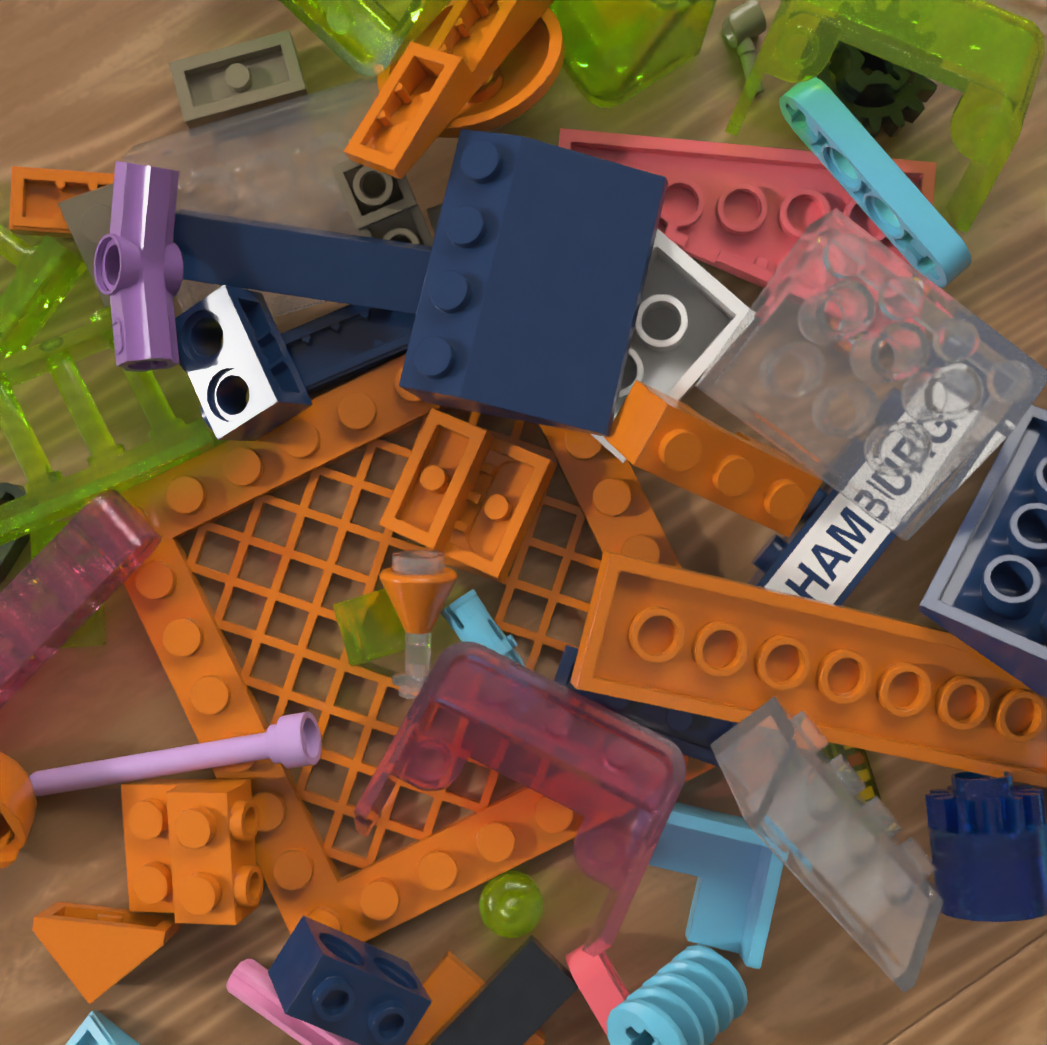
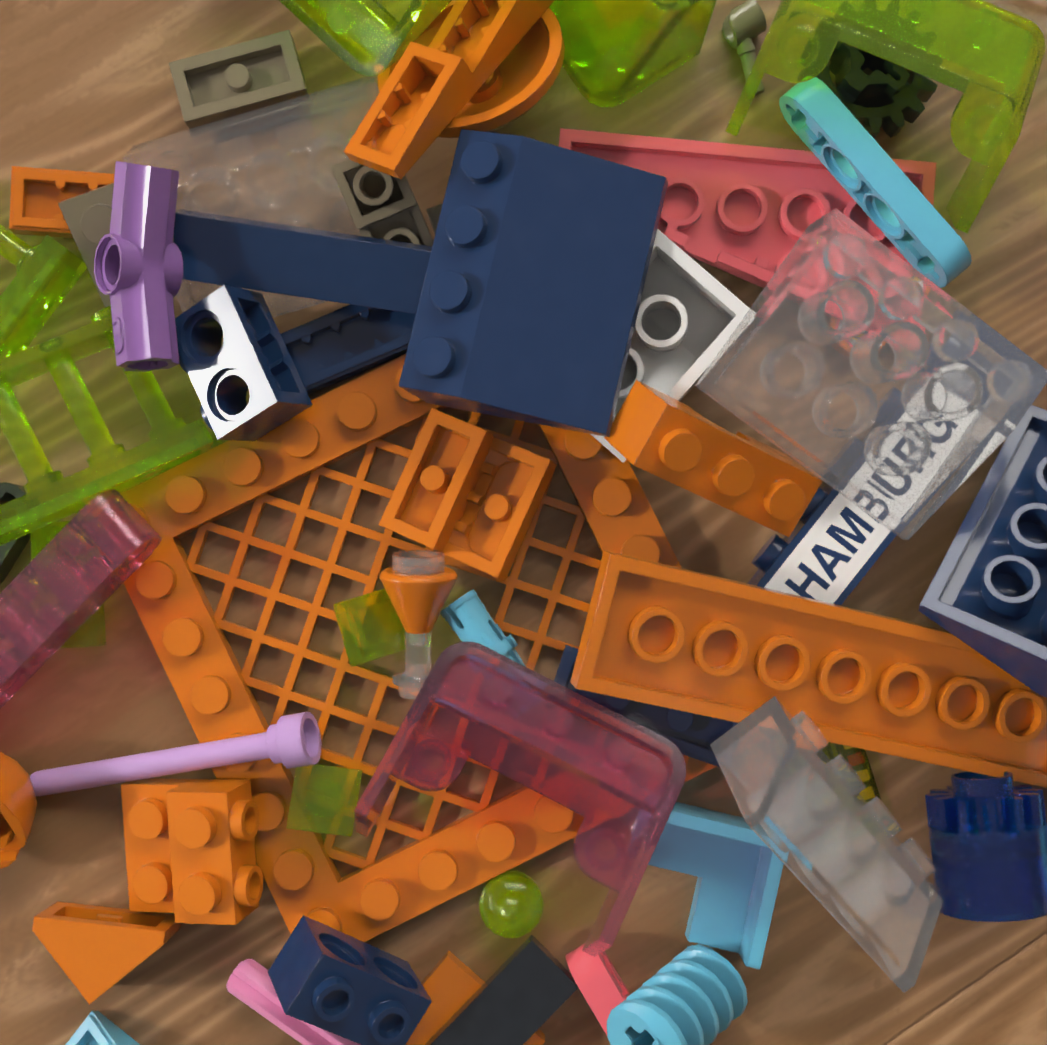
none -> clear neon green plate [286,763,362,837]

